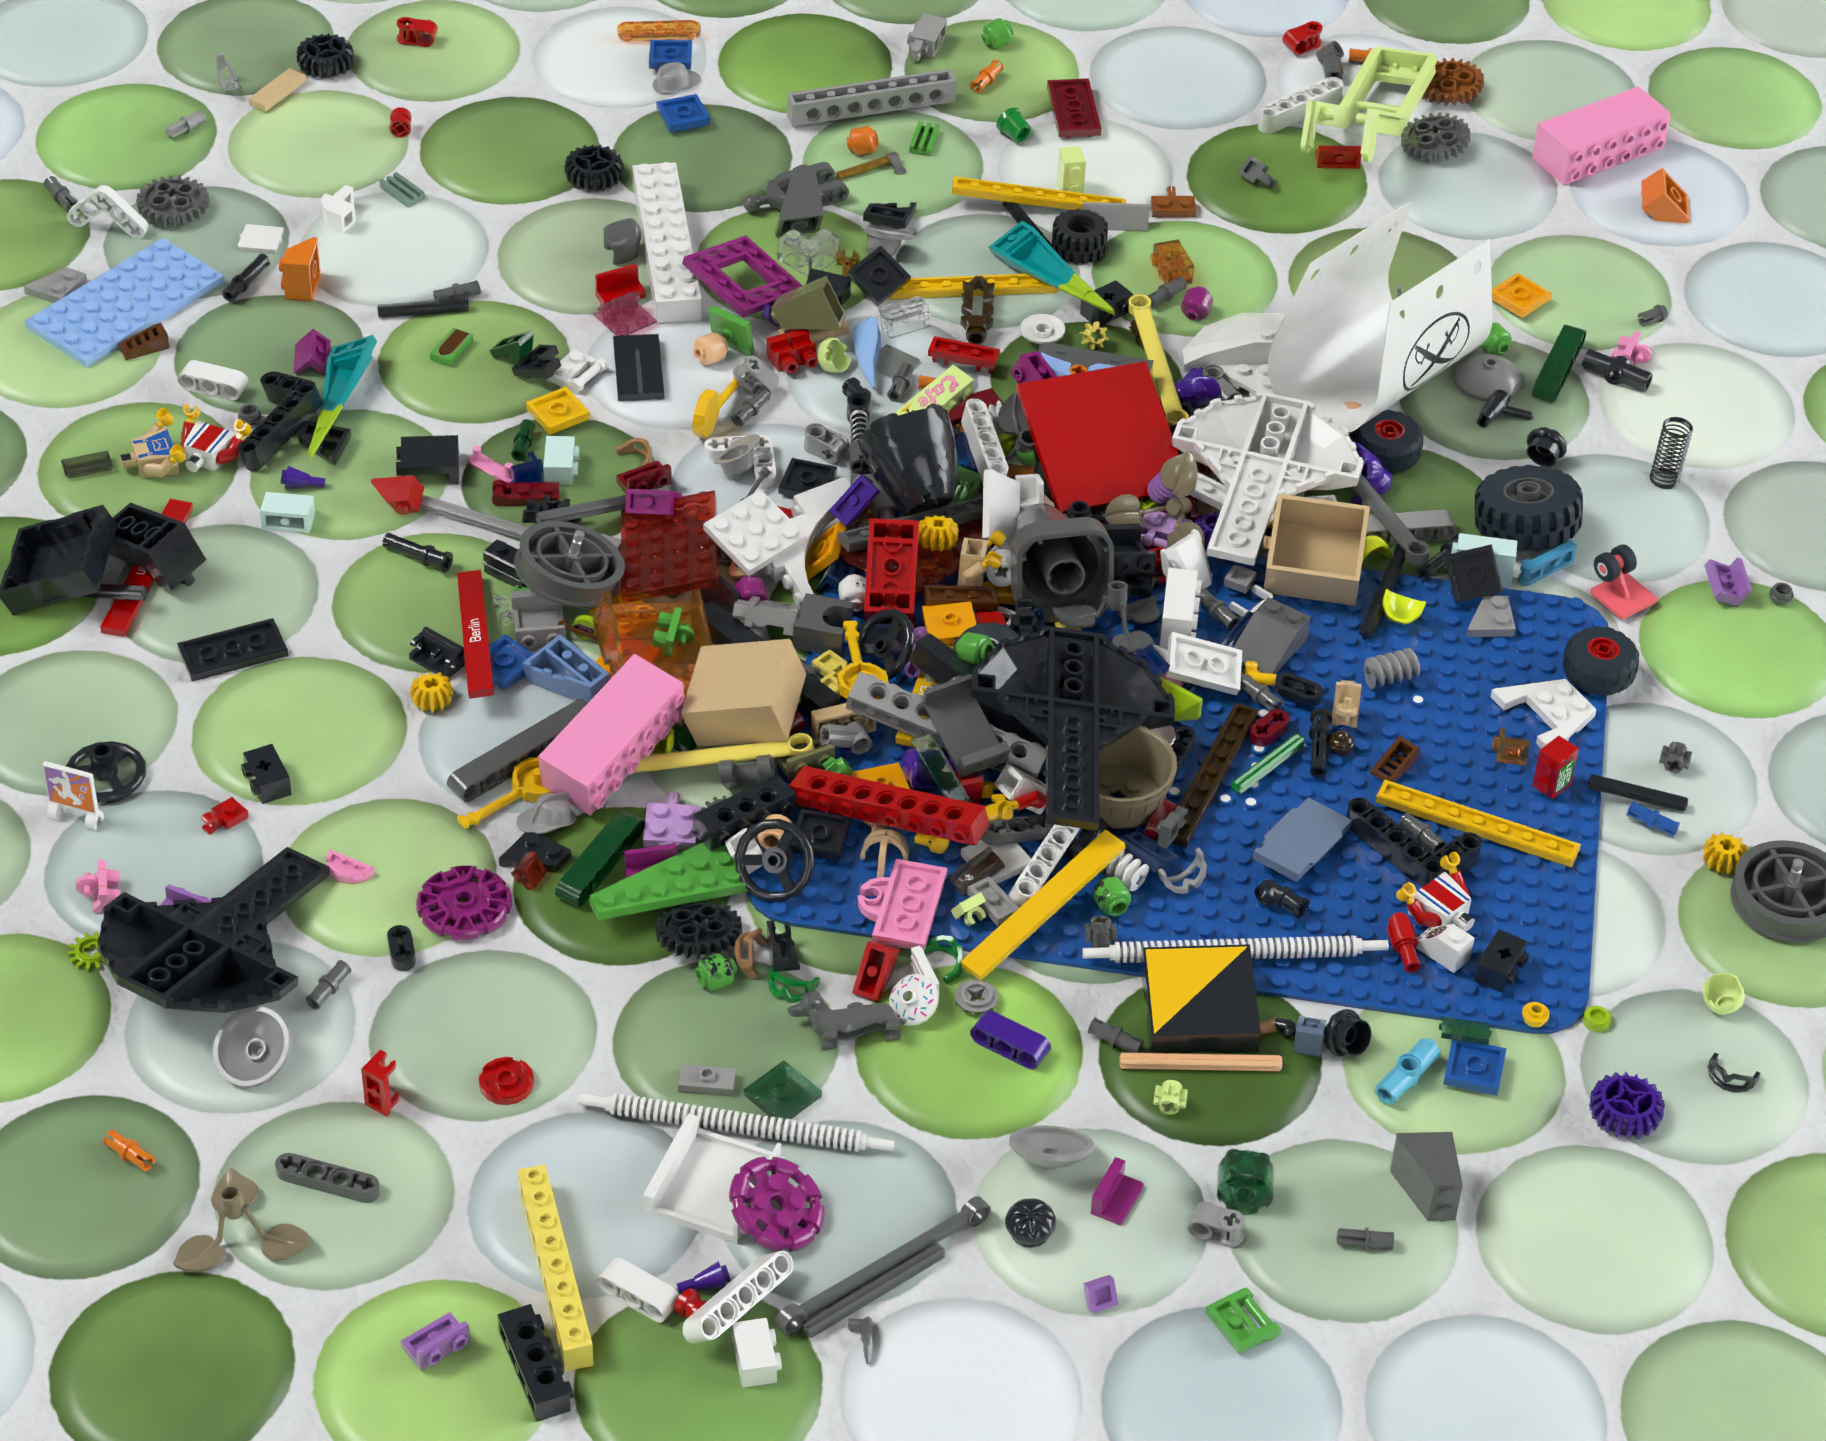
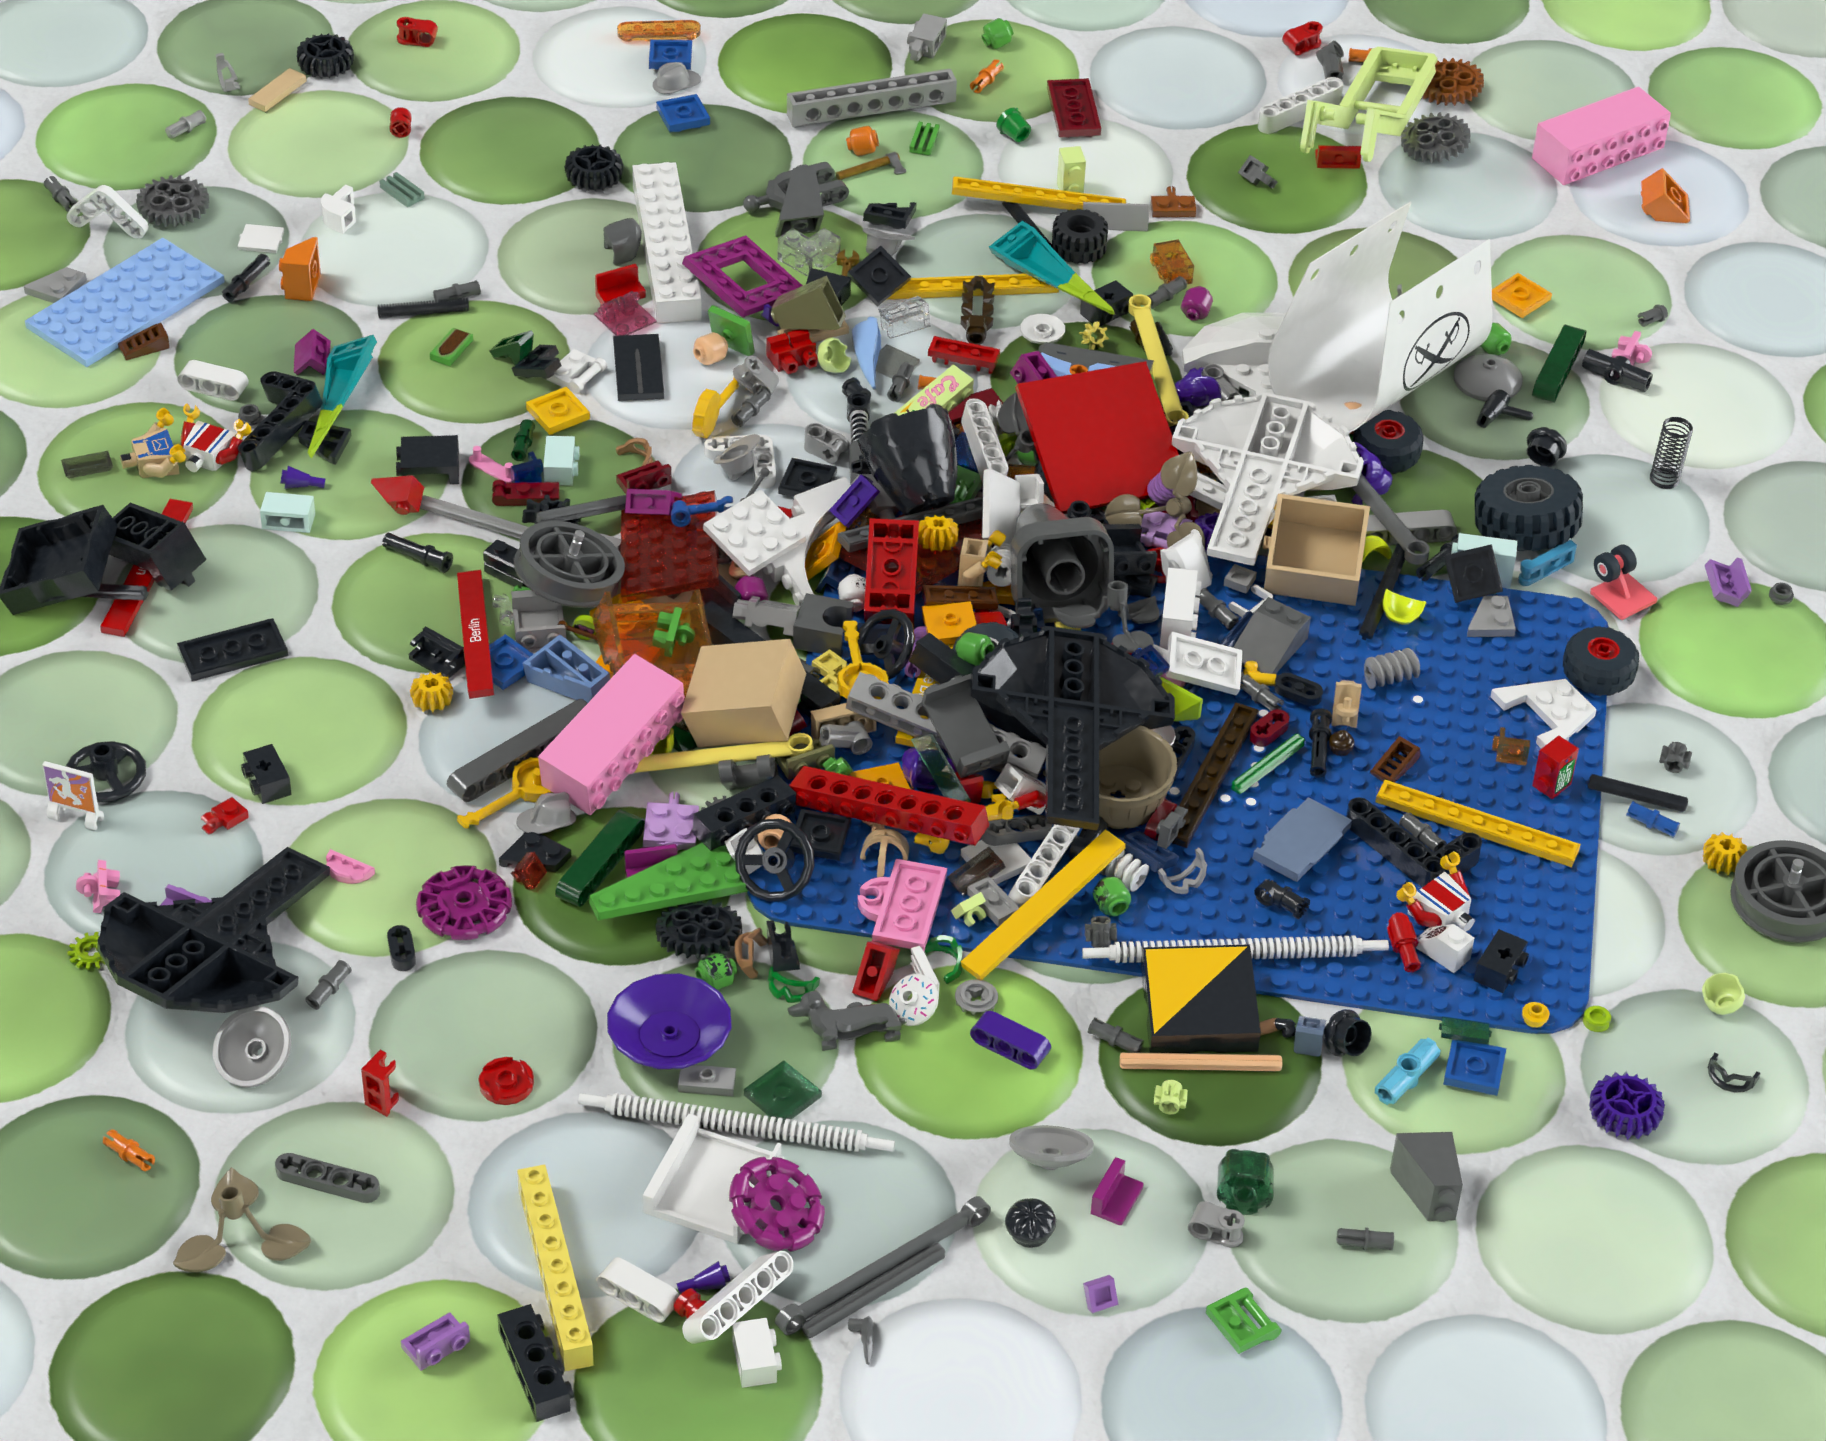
none -> dark purple dish [607,973,732,1069]
none -> blue brick [671,496,733,527]
none -> black axle [1155,321,1173,356]

